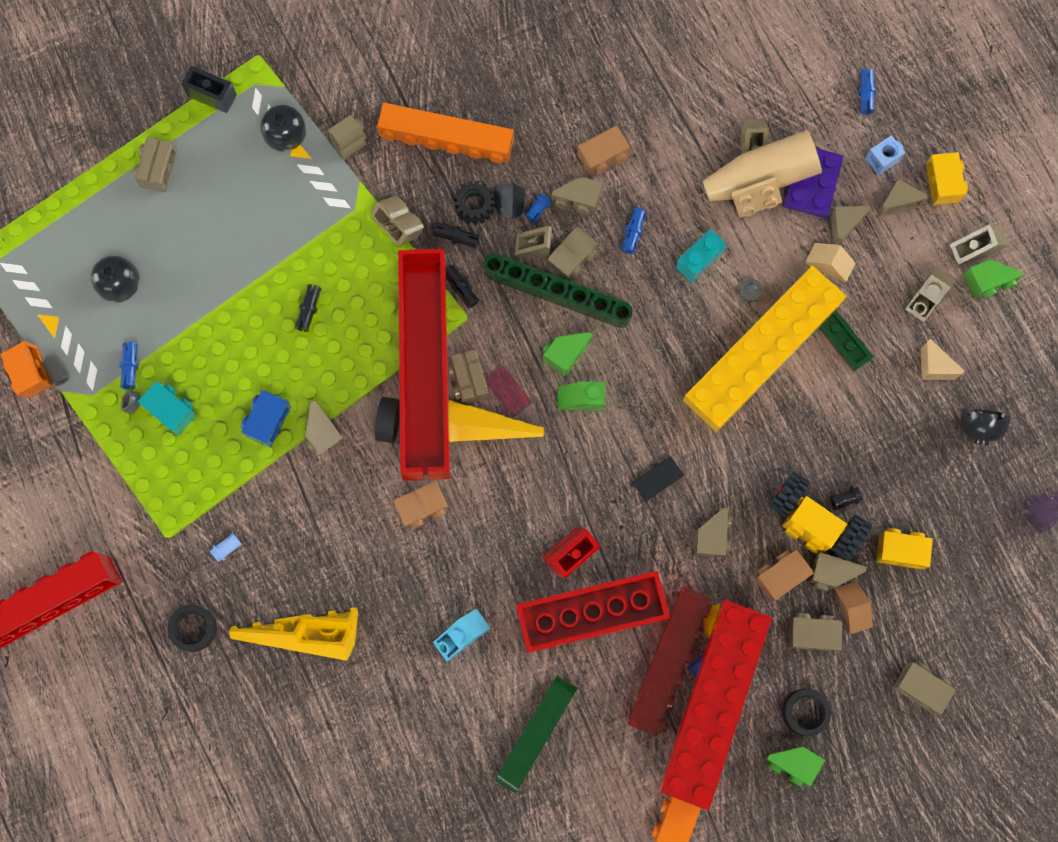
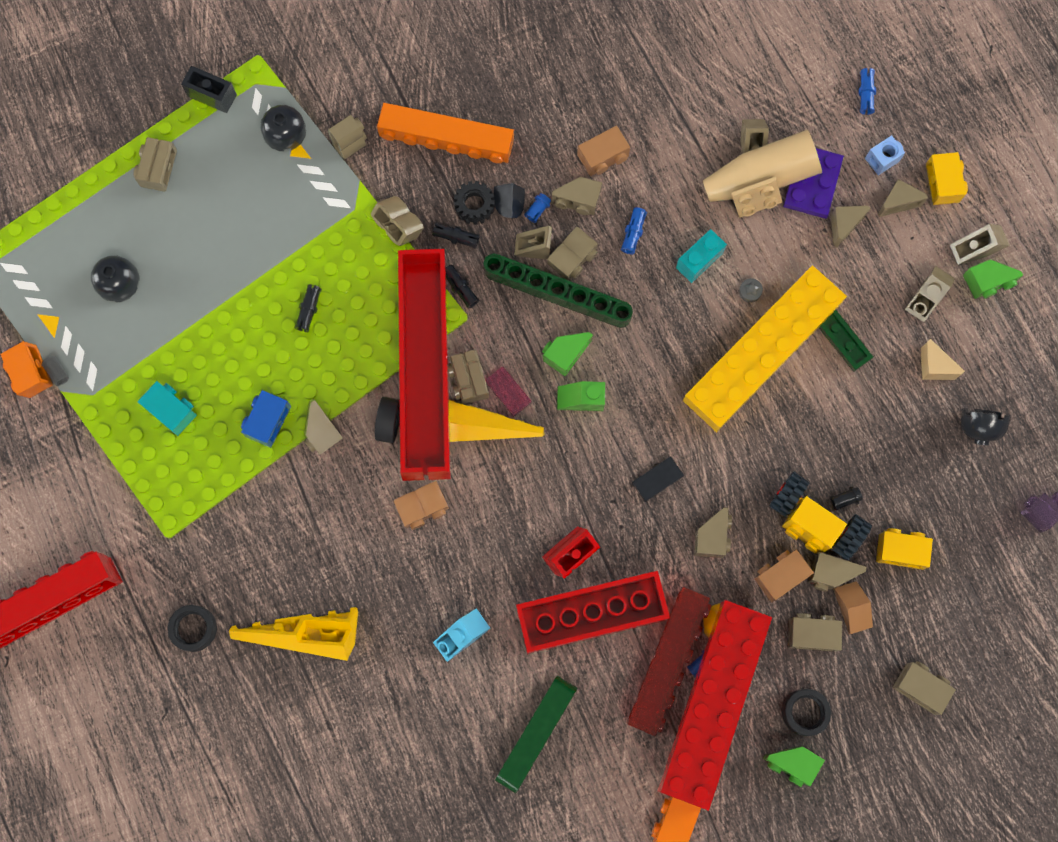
blue pin [119,341,139,390] -> none
dark grey tile [121,390,140,414] -> none
light blue pin [210,533,242,562] -> none
tan slope [805,243,856,283] -> none

